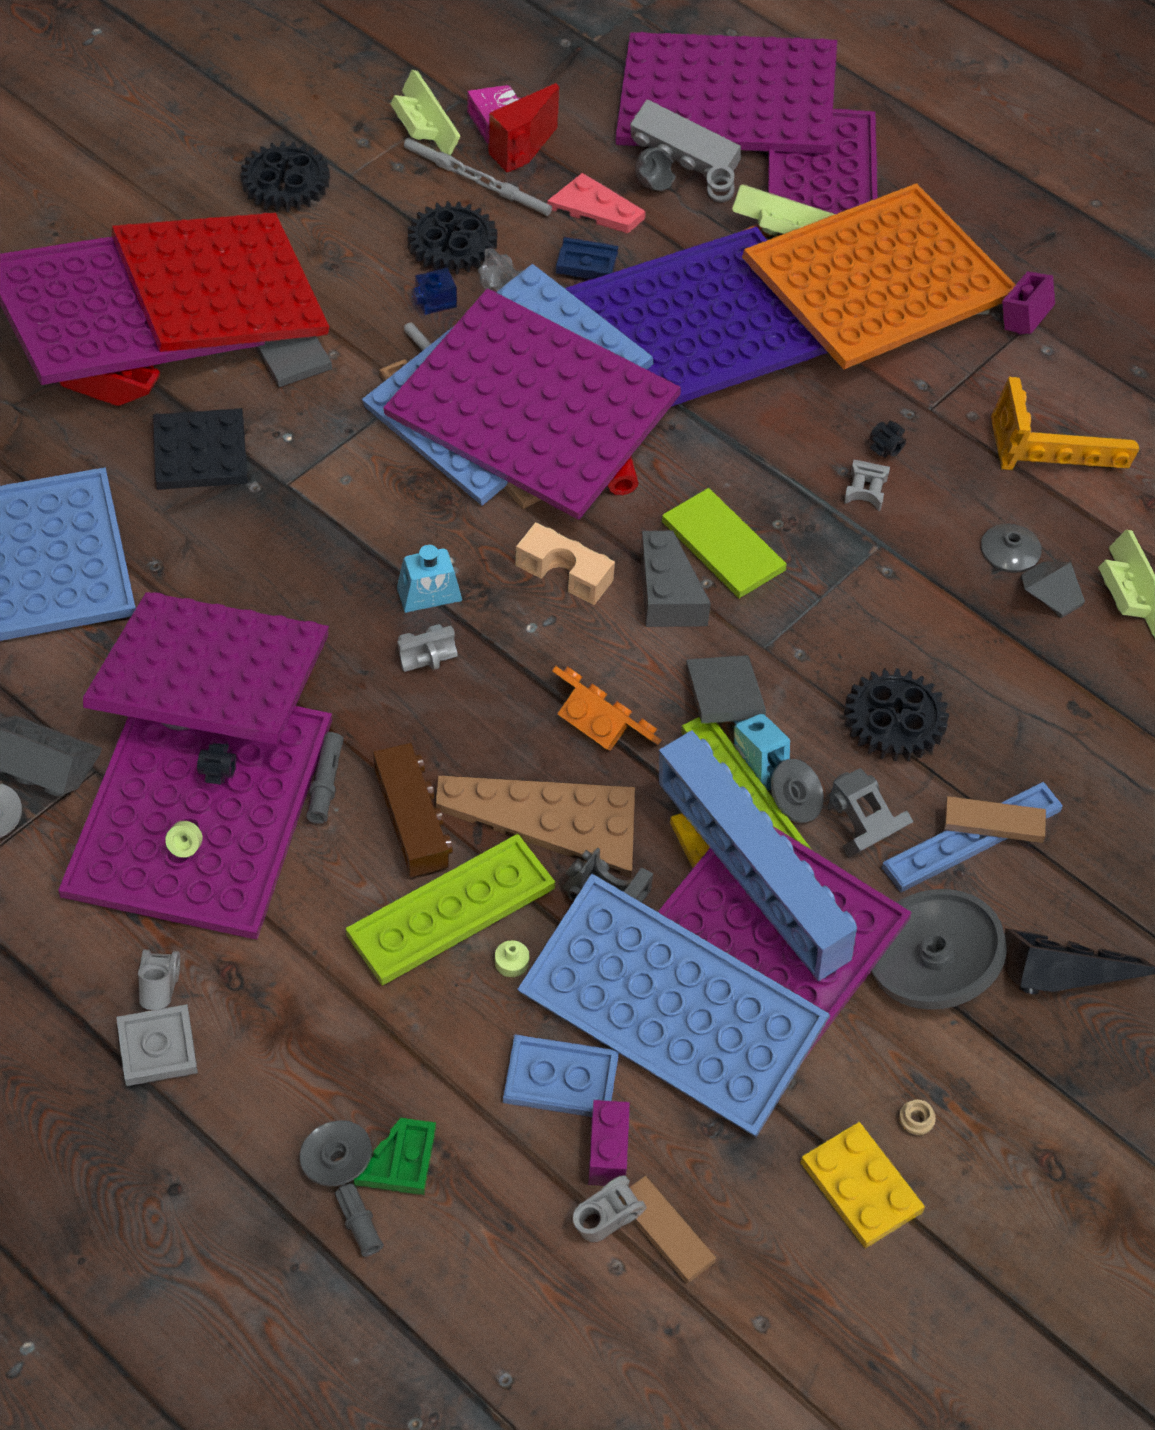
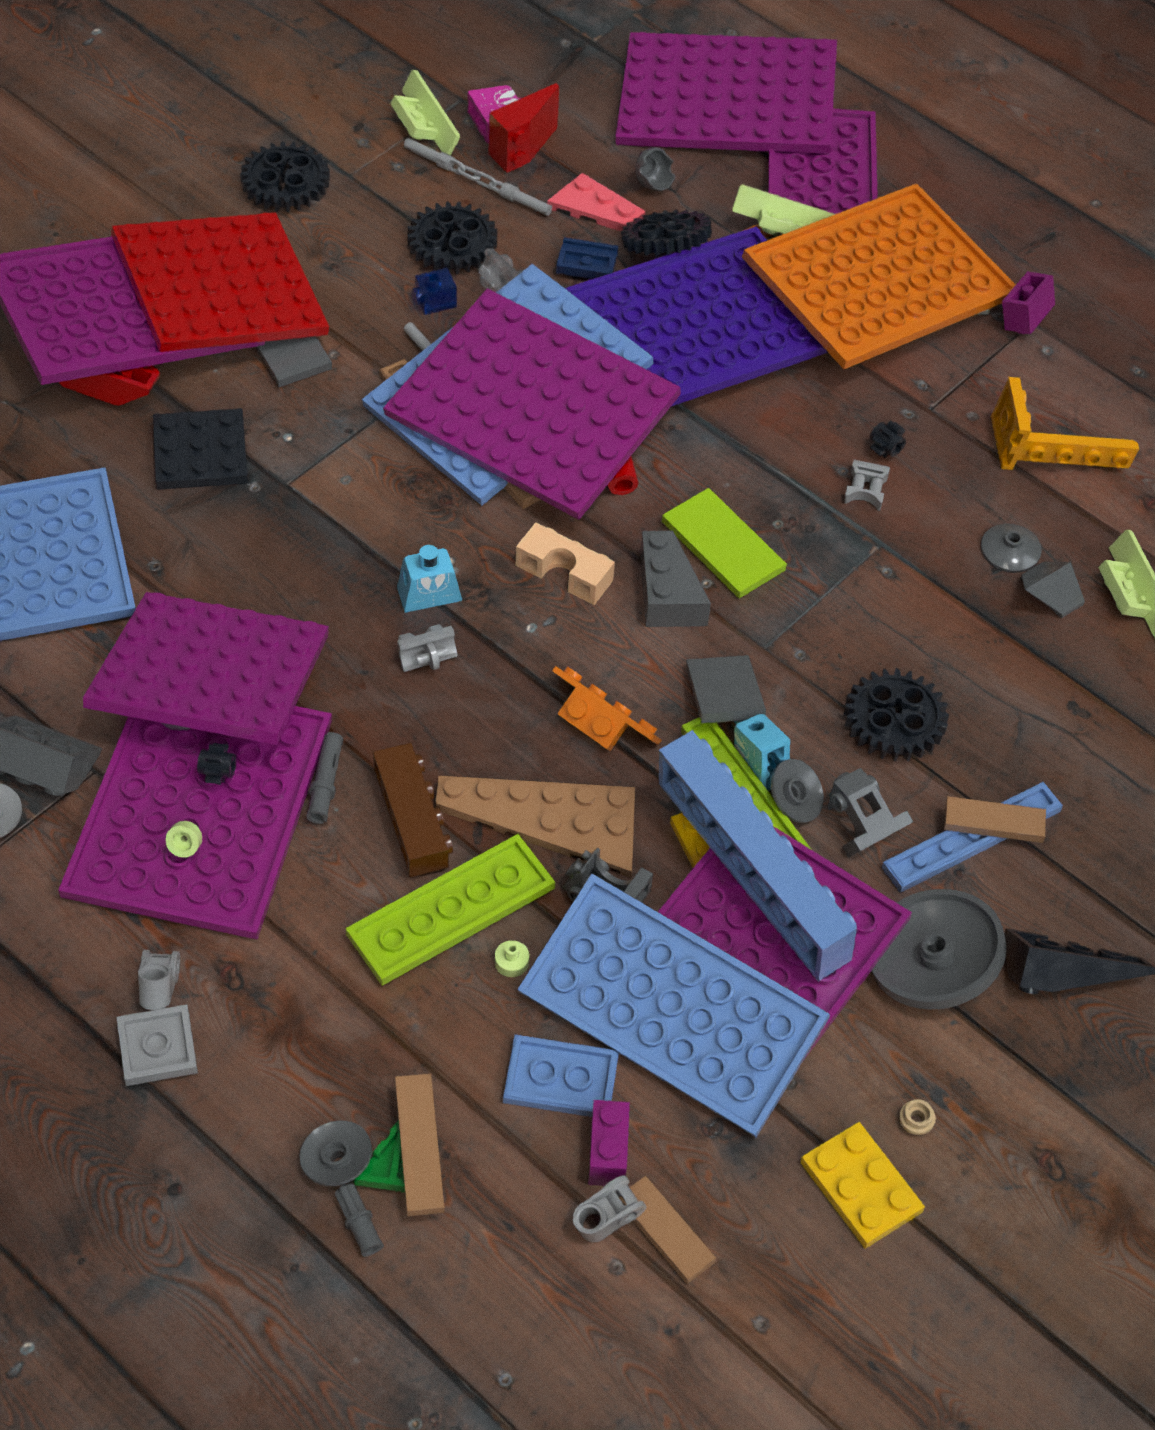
light grey hinge [630,99,741,202] -> none
none -> medium nougat tile [395,1074,444,1216]
none -> black gear [621,209,712,256]

